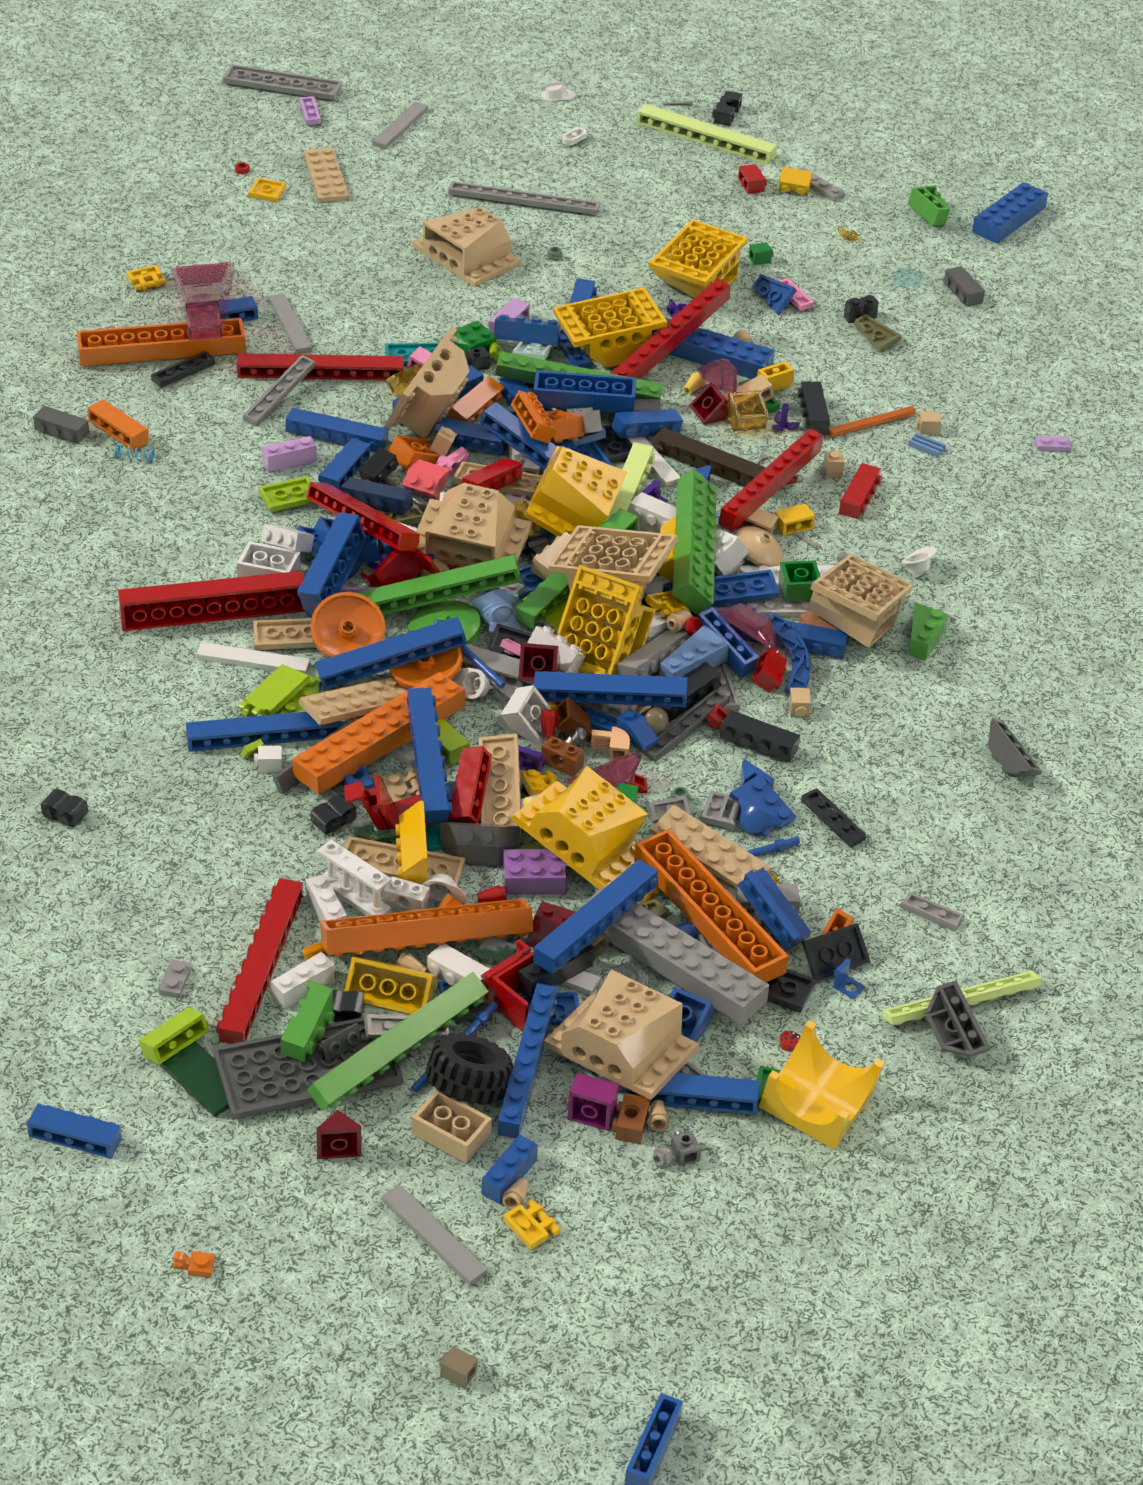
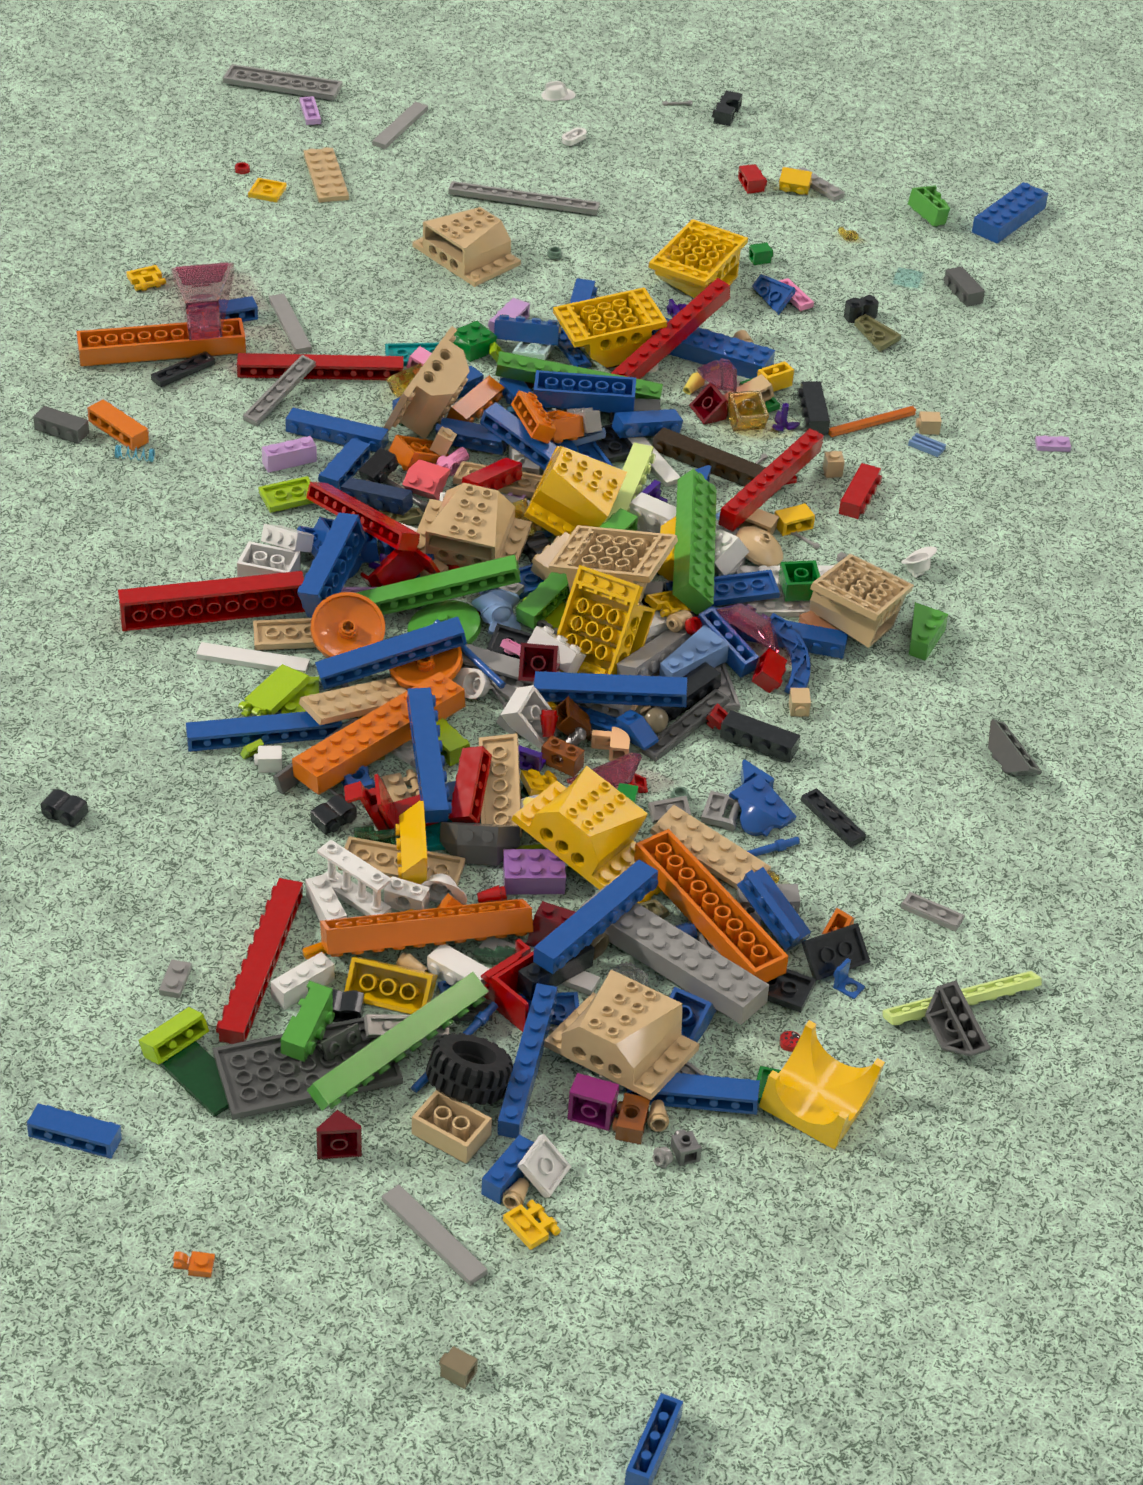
black brick [466,347,490,371] -> none
yellowish green brick [637,104,777,164] -> none
none -> white tile [517,1134,571,1198]

